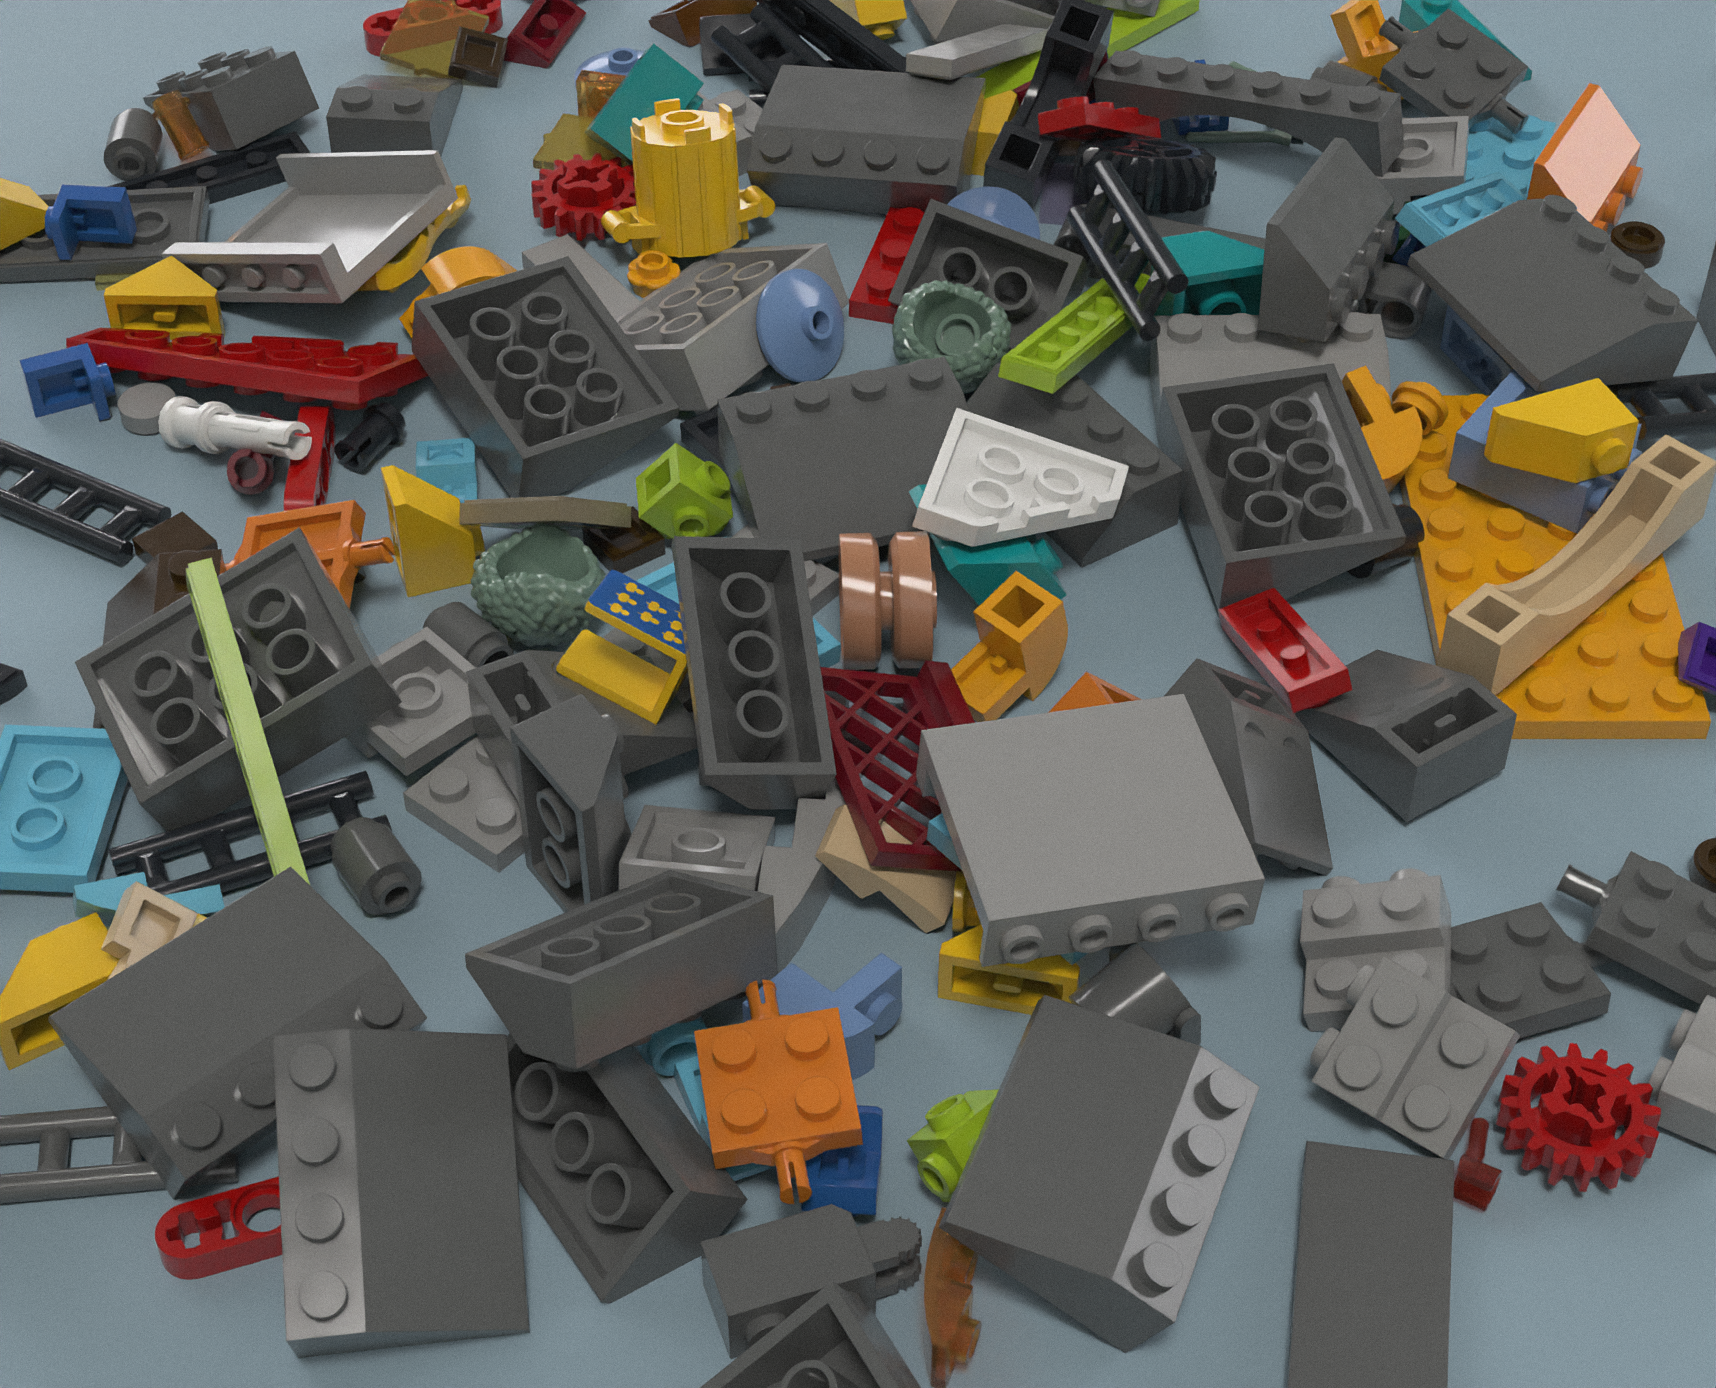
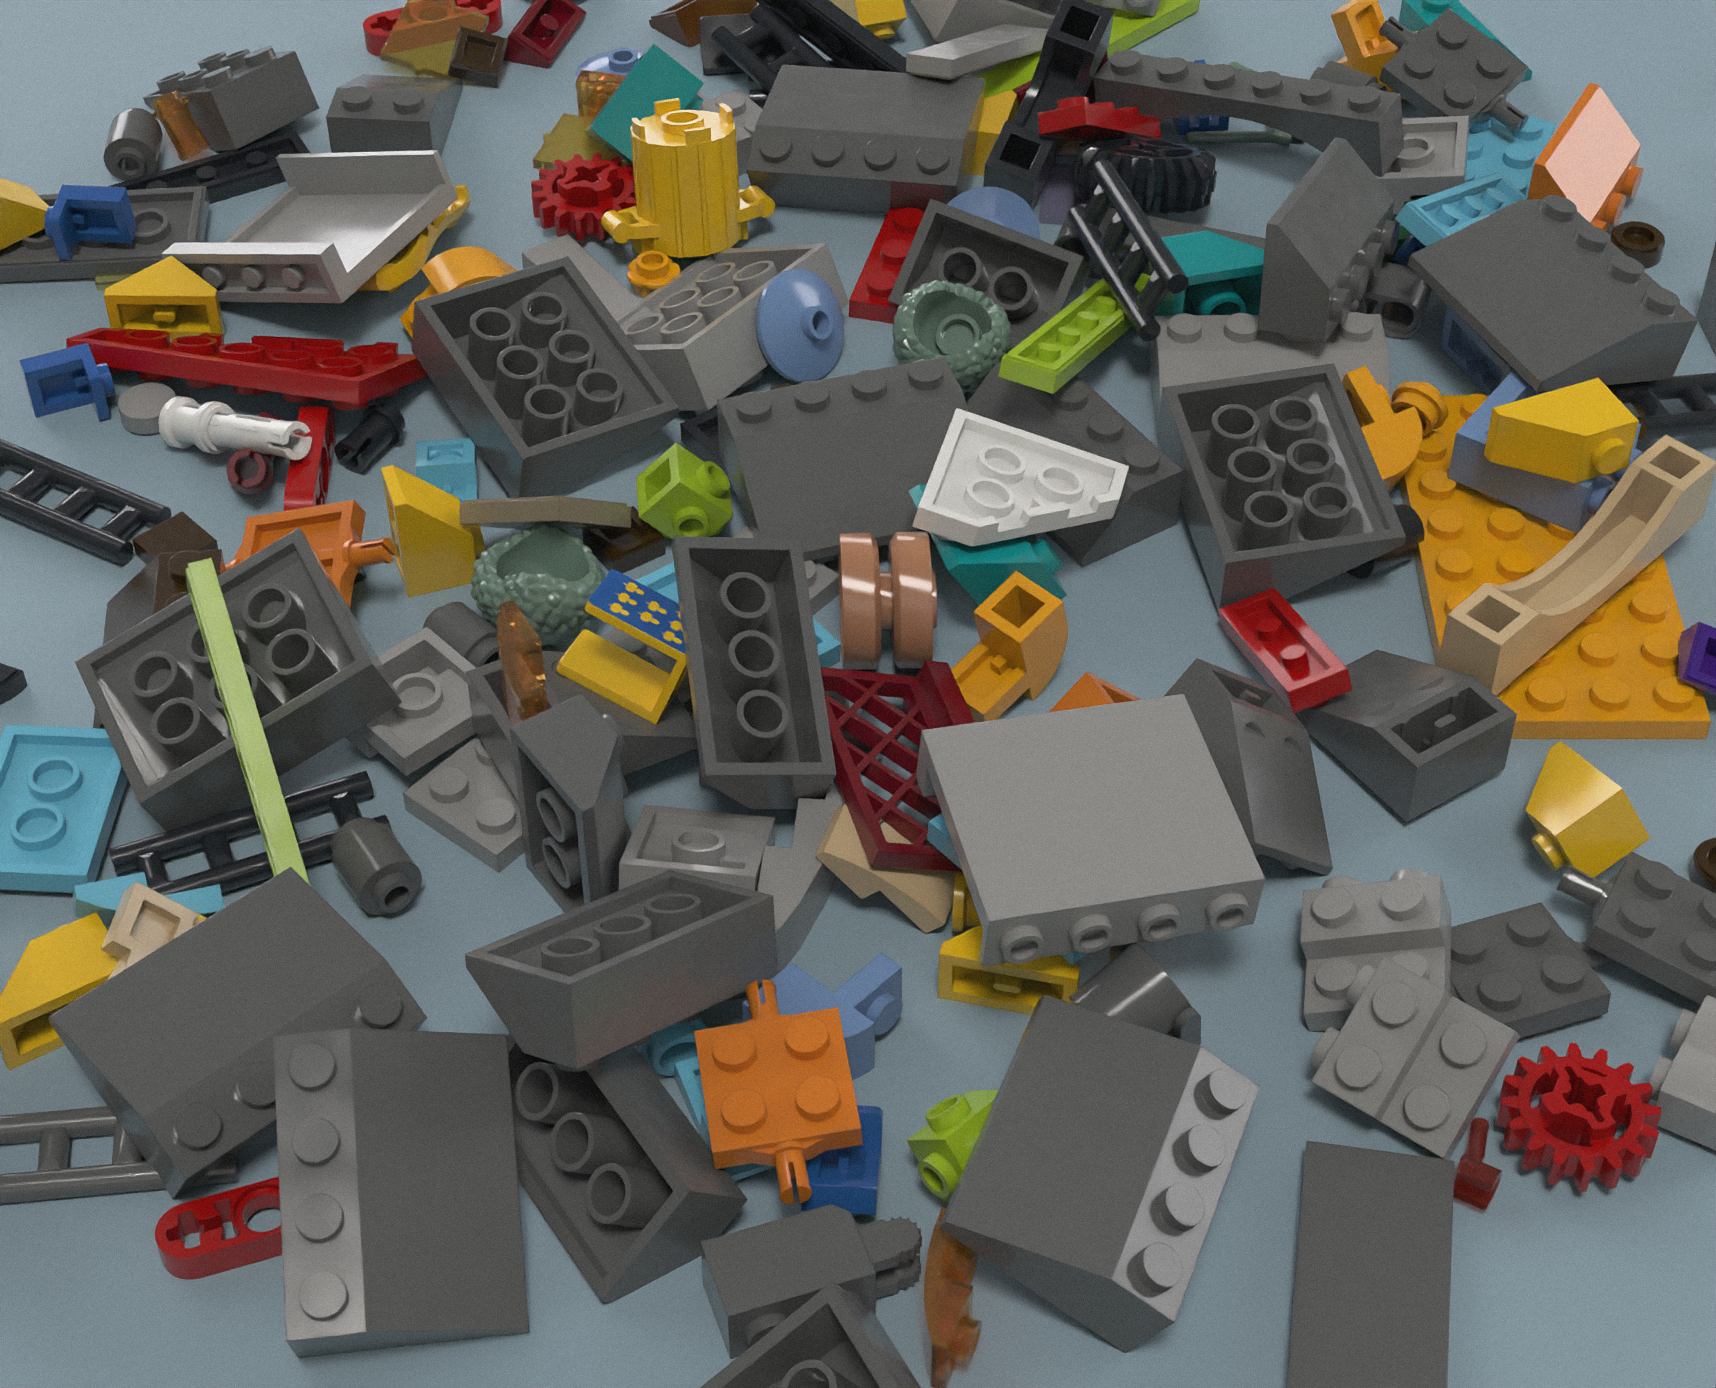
none -> clear orange slope [497,599,547,726]
none -> yellow slope [1525,741,1650,878]

